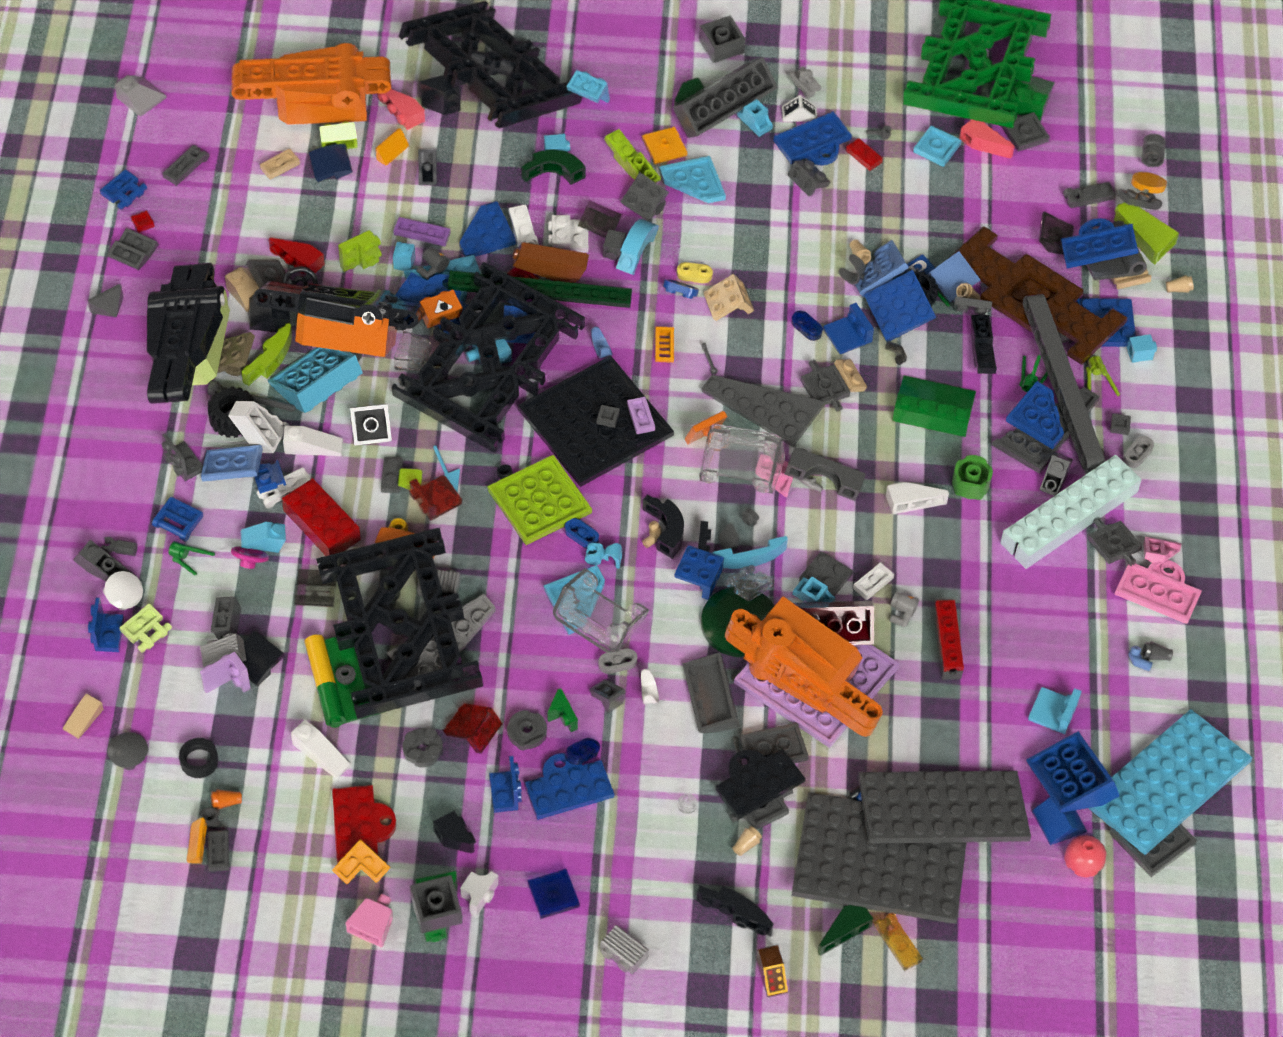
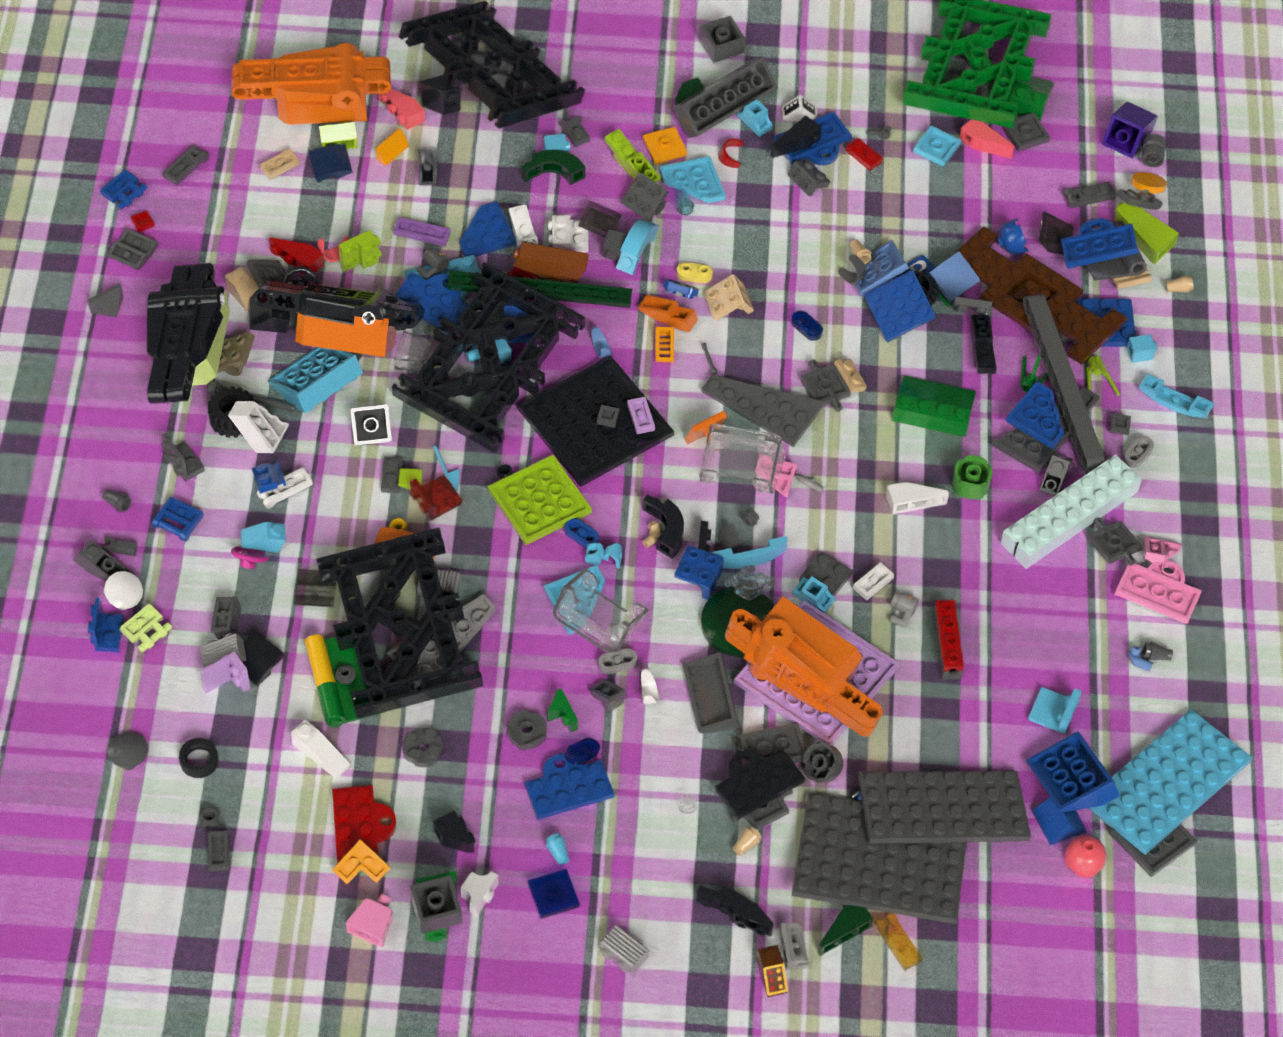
tan slope [63,694,104,739] -> none
light grey slope [115,75,167,117] -> none
green plant [168,541,215,576] -> none
light orange slope [187,818,207,864] -> none
medium blue tile [201,445,263,482] -> none
orange cone [211,789,242,809] -> none
lime slope [241,323,292,386] -> none
red brick [282,478,361,556] -> none
white slope [283,425,343,456] -> none
medium azure brick [393,242,416,271] -> none
orange brick [419,290,463,328] -> none
clear red bracket [443,703,503,753] -> none
blue bracket [489,756,522,813] -> none
medium azure bracket [567,70,610,103] -> none
dark grey arch [784,447,866,501] -> none
light grey hips [789,66,821,99] -> none
slope [794,601,874,645] -> none
blue bracket [823,303,874,354] -> none
clear smoke arm [885,341,907,365] -> none
tan cone [956,283,980,300] -> none
none -> dark grey cone [102,489,131,512]
none -> coral helmet [317,236,349,262]
none -> medium azure cone [545,833,570,866]
none -> dark grey slope [558,115,590,147]
none -> orange slope [638,295,698,333]
none -> clear light blue cone [676,190,694,215]
none -> red helmet [718,138,743,168]
none -> black slope [770,115,822,158]
none -> light grey hinge [779,923,809,970]
none -> dark grey cylinder [802,742,844,783]
none -> blue cylinder [998,218,1029,255]
none -> dark purple slope [1102,101,1158,159]
none -> medium azure slope [1139,374,1214,418]

